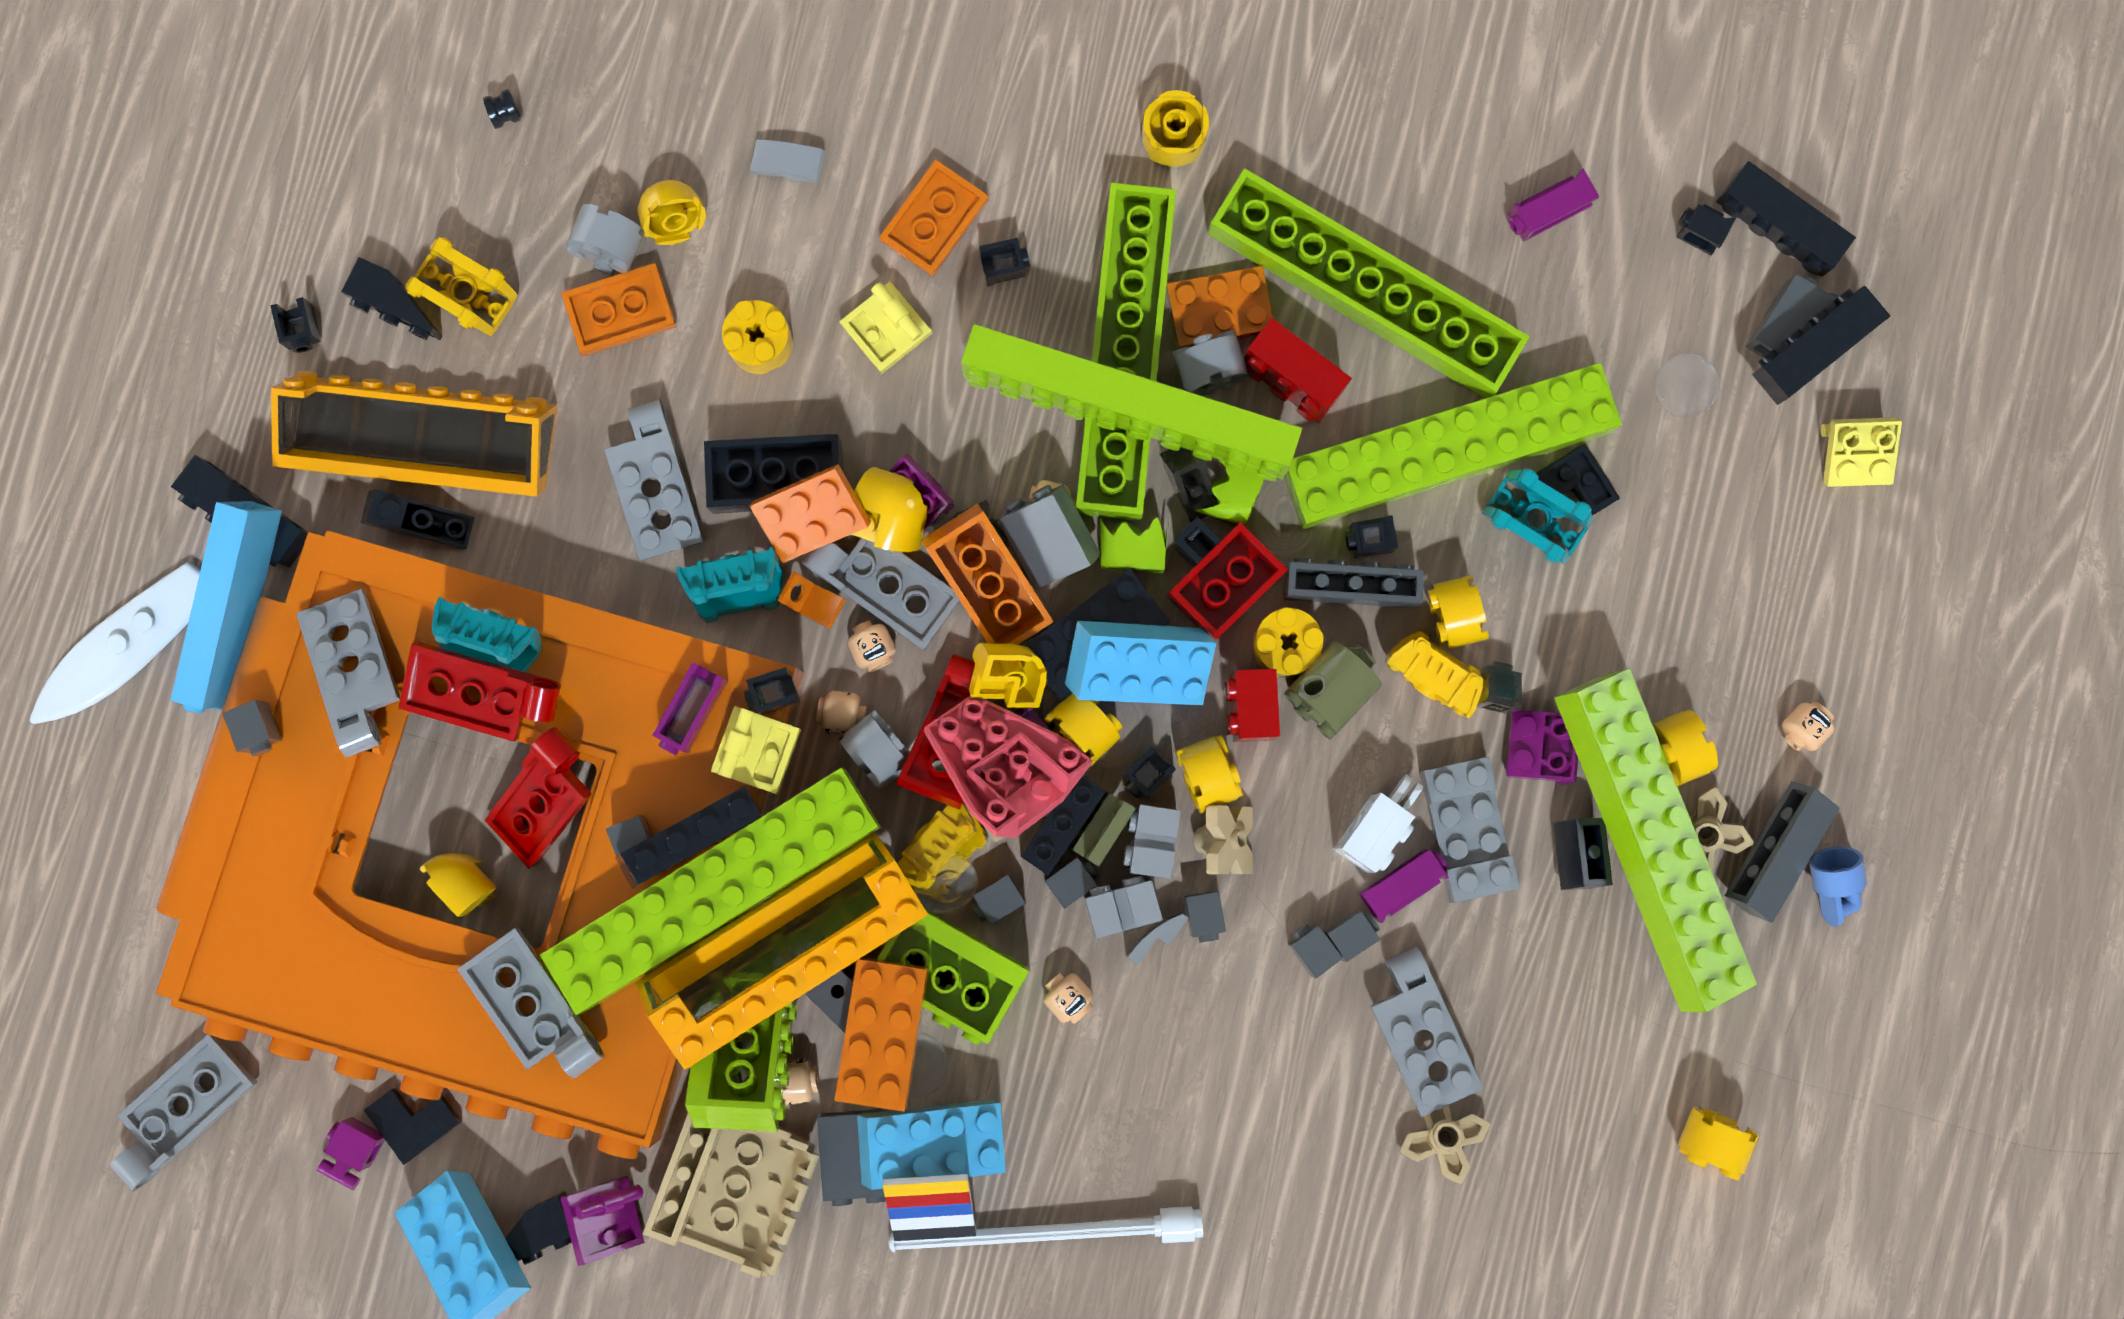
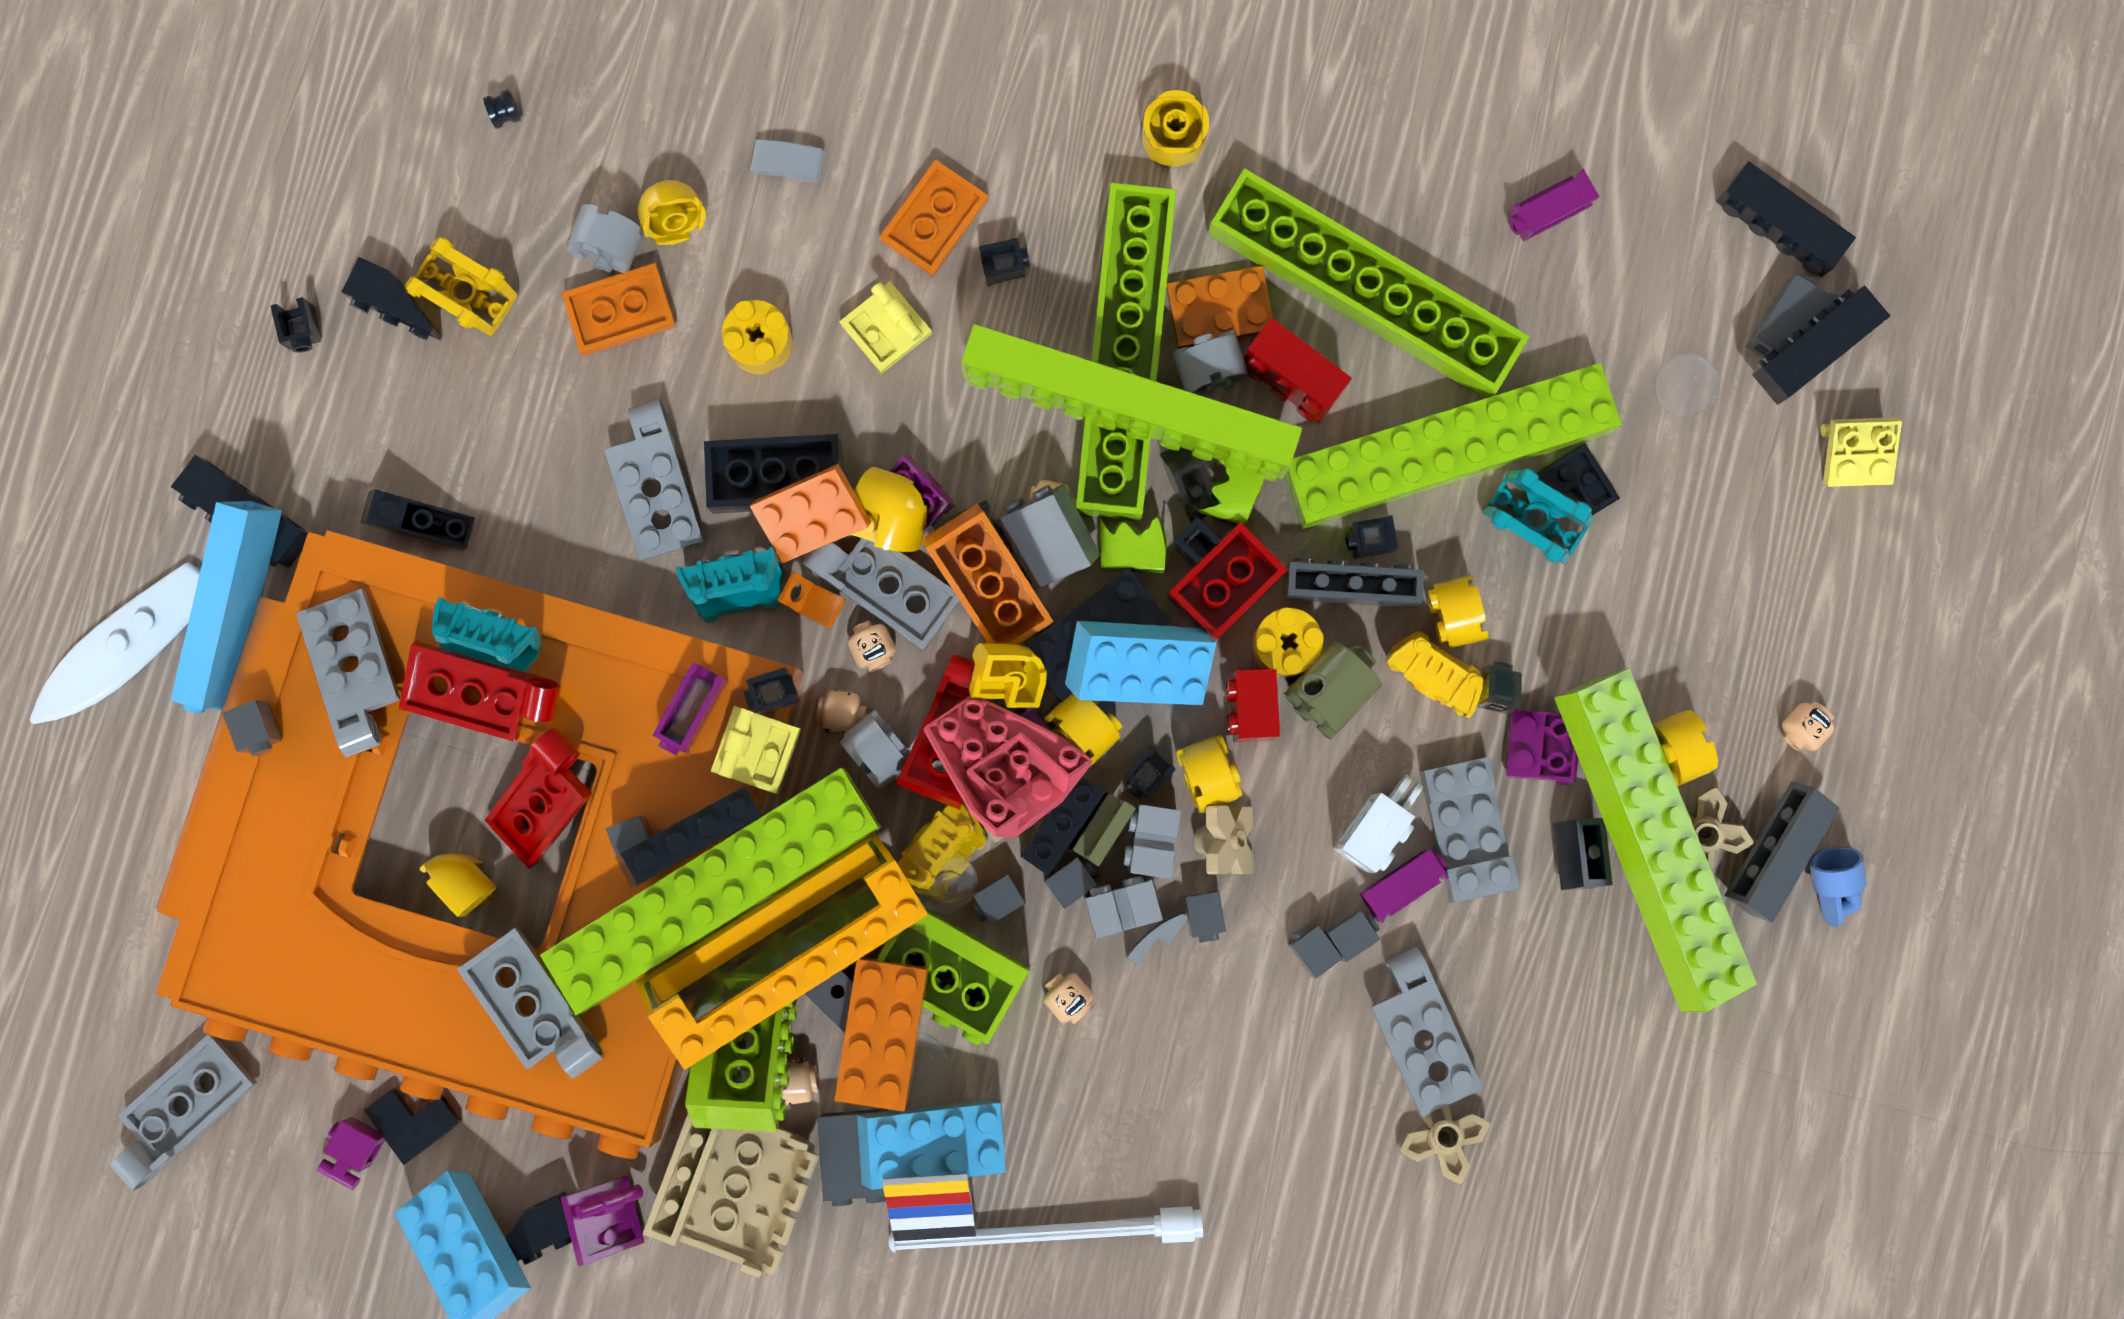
window [271,371,557,497] -> none
black window [1677,204,1736,256] -> none
yellow brick [1678,1106,1760,1181] -> none

